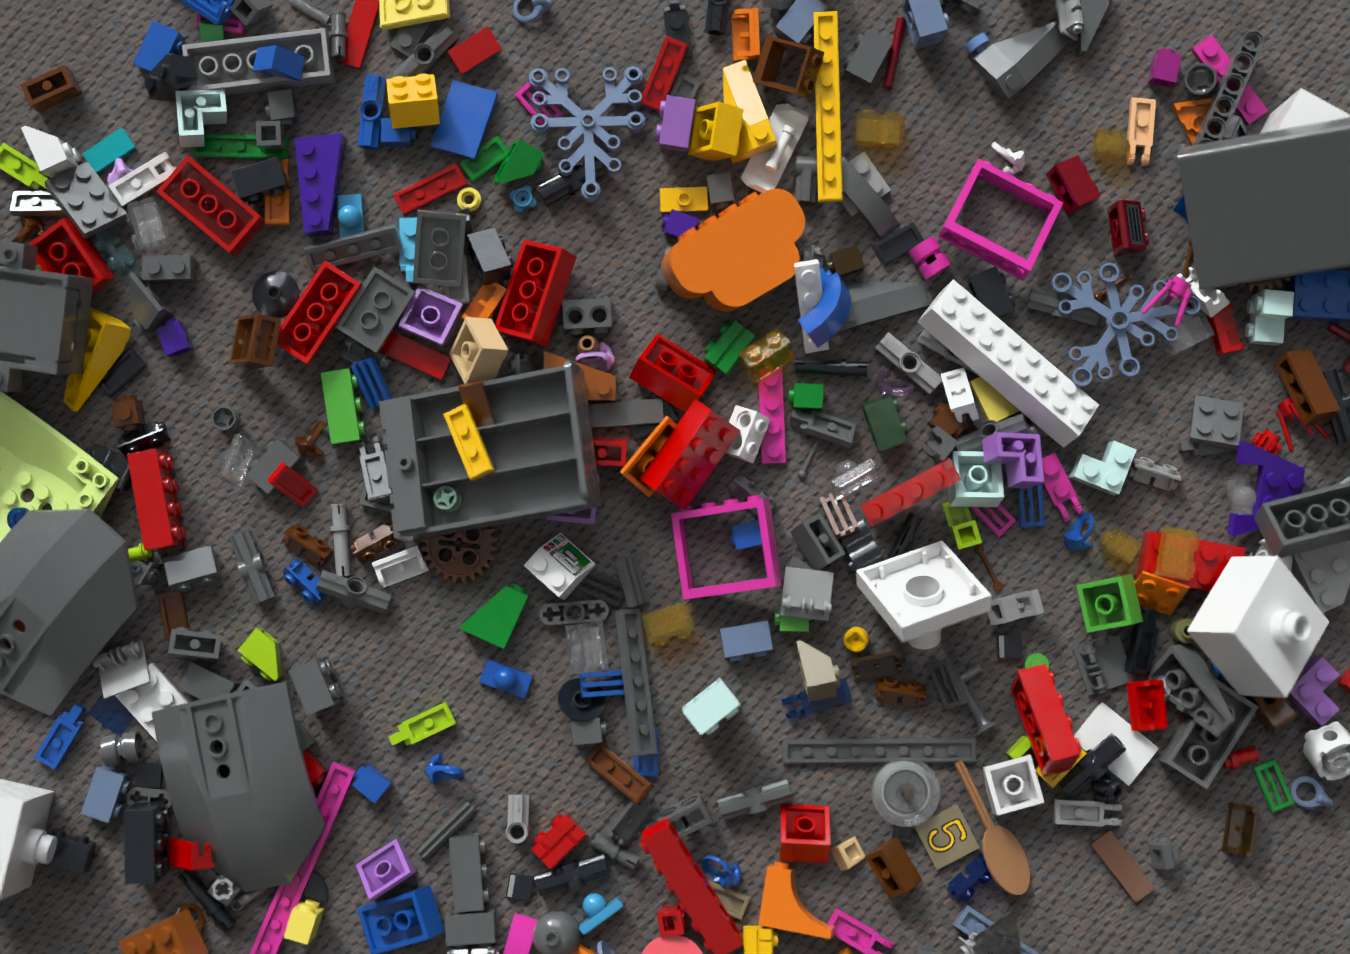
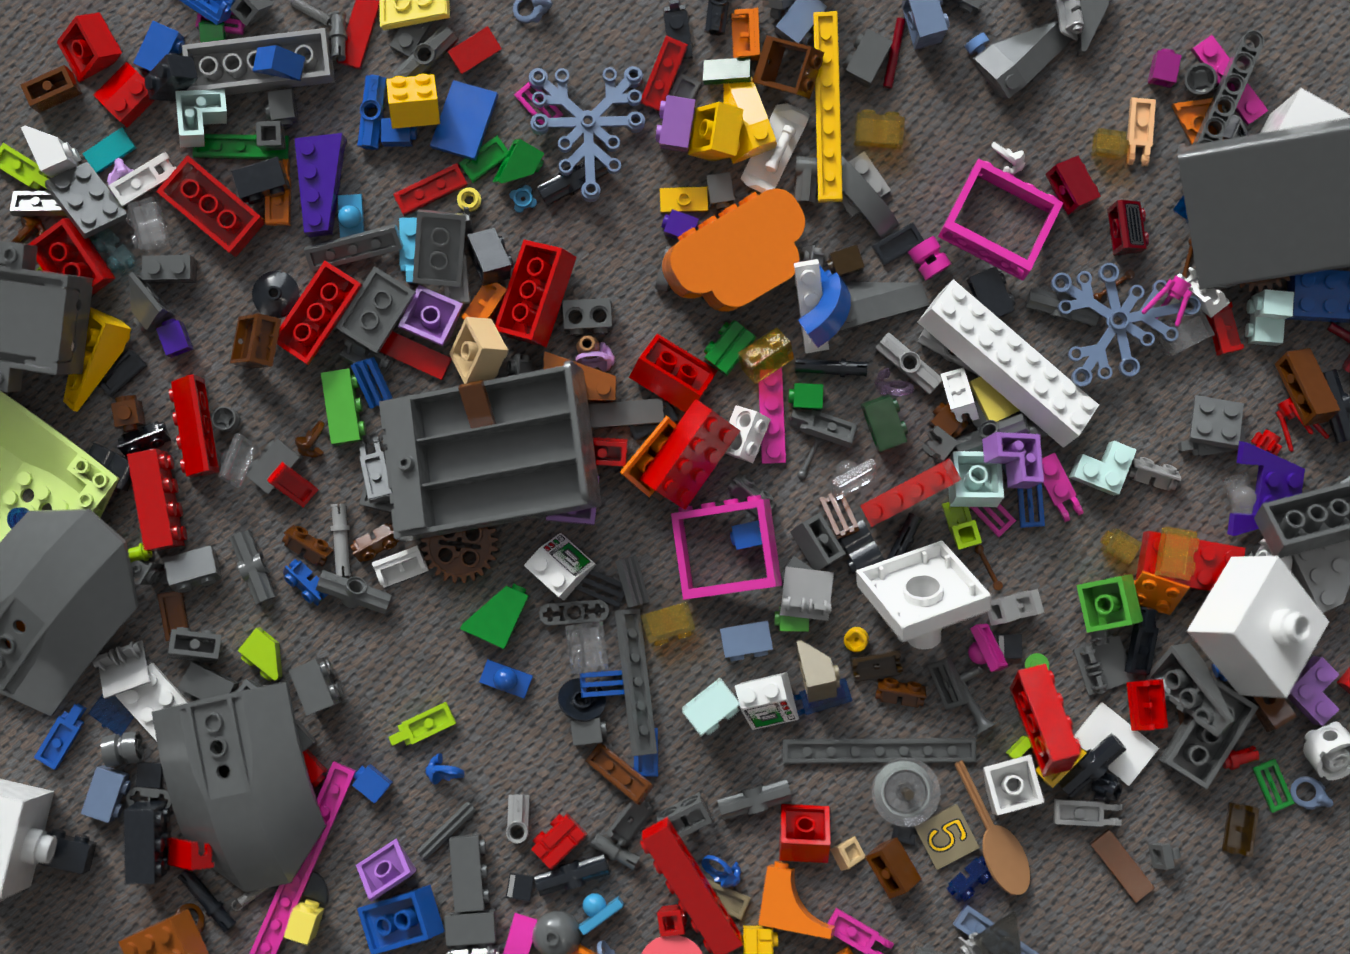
light grey piece [208,875,241,907] -> none
sand green wheel [433,486,463,513] -> none
yellow tile [444,404,495,481] -> none
blue piece [1064,513,1094,551] -> none
olive brick [1170,618,1195,643] -> none
none -> red slope [57,12,122,82]
none -> red slope [94,62,155,128]
none -> red slope [169,374,220,478]
none -> tile [703,57,752,85]
none -> white slope [735,672,799,730]
none -> dark pink tile [968,623,1008,672]

